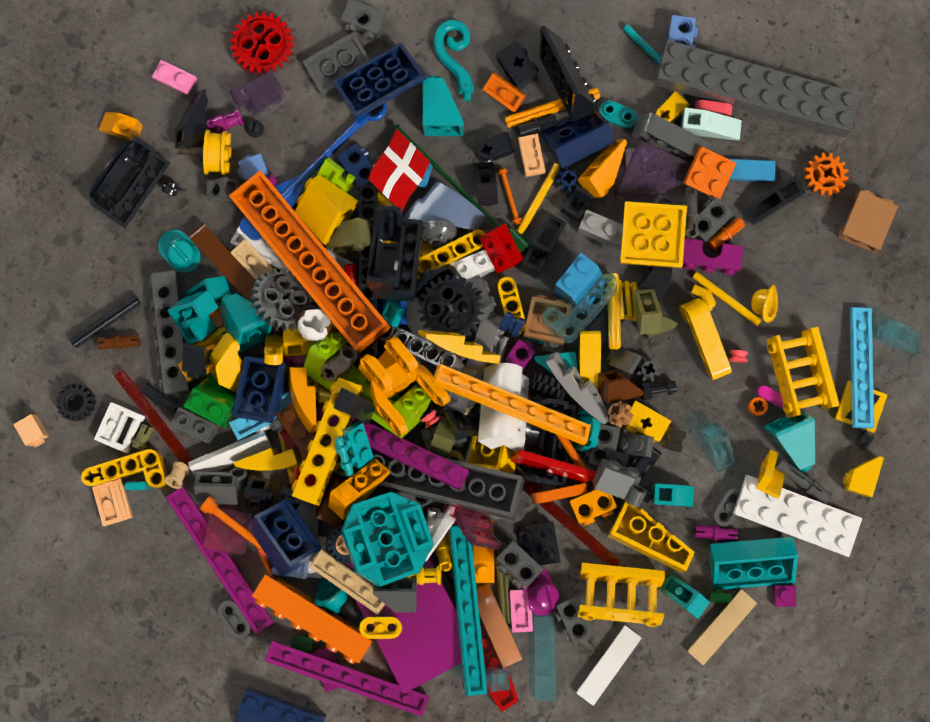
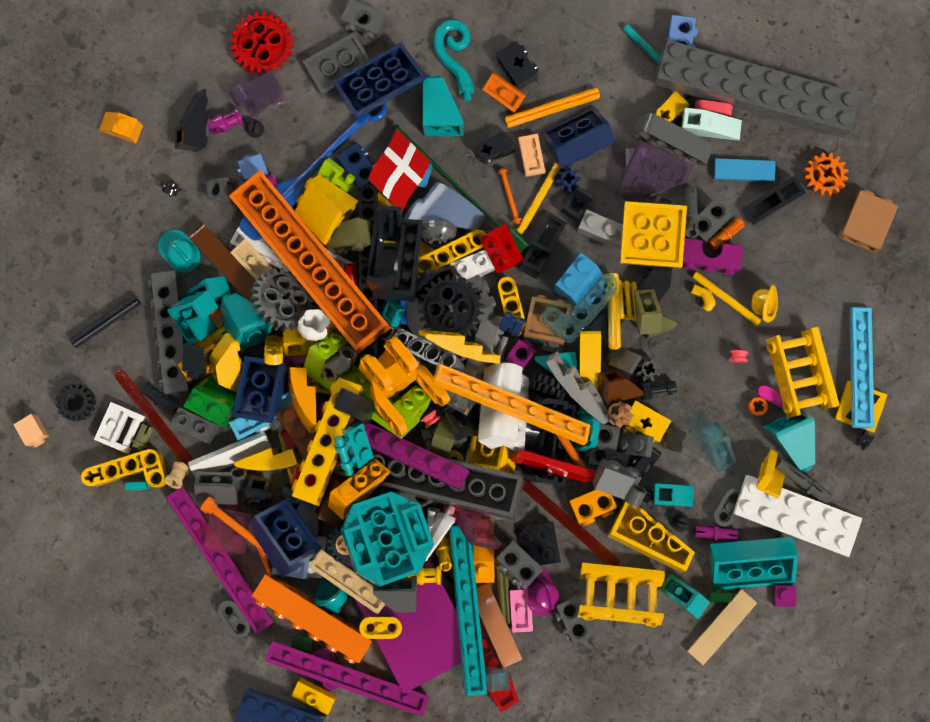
black piece [88,137,170,229] -> none
light nougat plate [92,478,133,526] -> none
reddish brown pin [97,334,140,350] -> none
bright pink plate [152,60,197,96] -> none
yellow wheel [177,130,232,176] -> none
light yellow tile [316,390,332,403] -> none
black slope [474,163,498,206] -> none
black axle [517,114,558,137] -> none
orange beam [531,483,588,504] -> none
clear light blue tile [533,616,556,701] -> none
black slope [539,25,596,122] -> none
white tile [576,625,642,706] -> none
light orange slope [577,139,627,198] -> none
teal plate [599,101,638,129] -> none
yellow beam [679,298,732,381] -> none
orange plate [683,146,737,199] -> none
yellow slope [843,456,884,497] -> none
clear light blue slope [876,319,922,355] -> none
none -> yellow plate [291,677,337,715]
none -> black piece [672,514,690,532]

